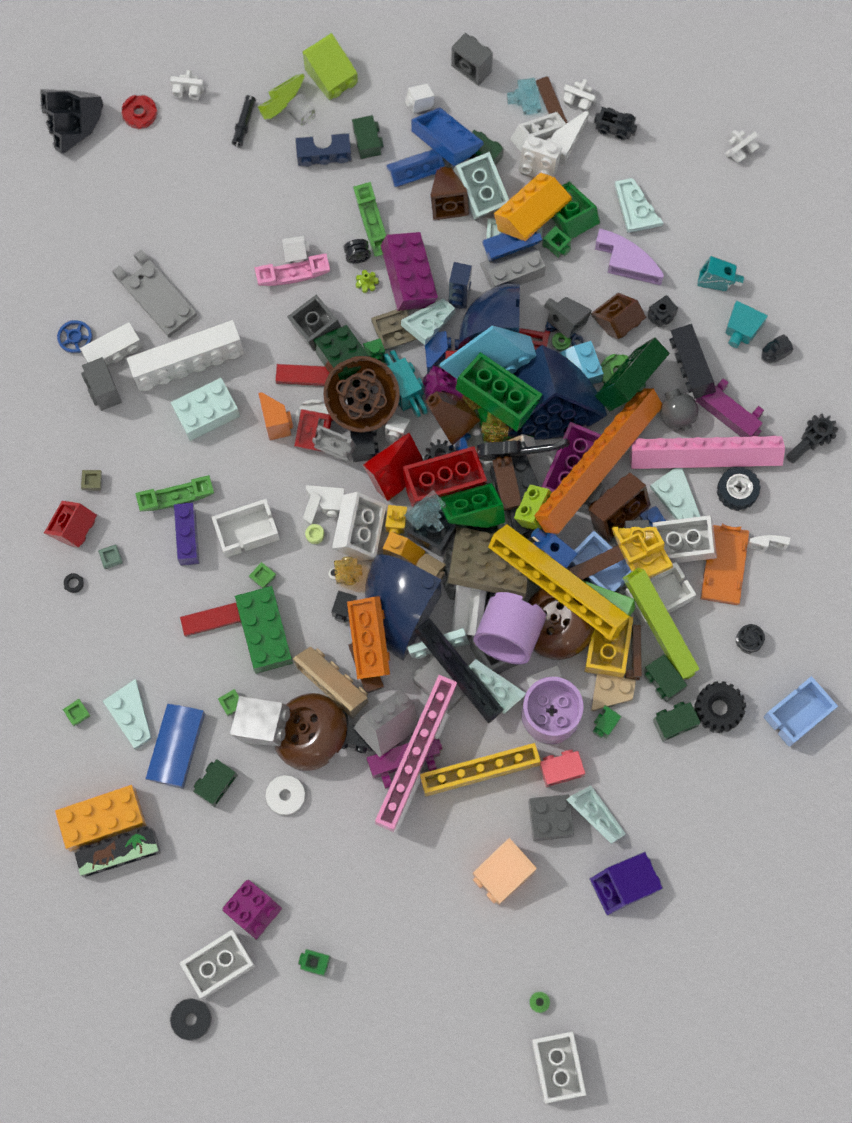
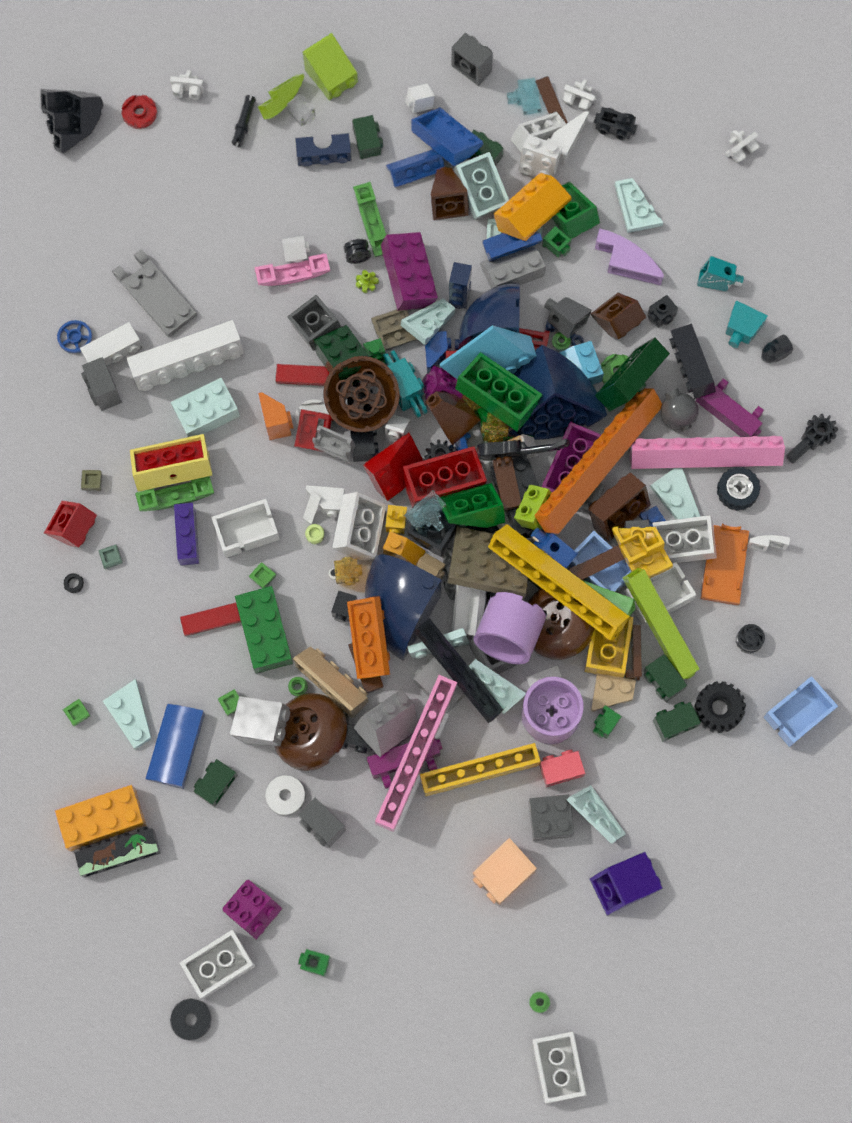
none -> light yellow brick [130,434,212,492]
none -> bright green plate [288,677,308,696]
none -> dark grey brick [298,798,346,848]

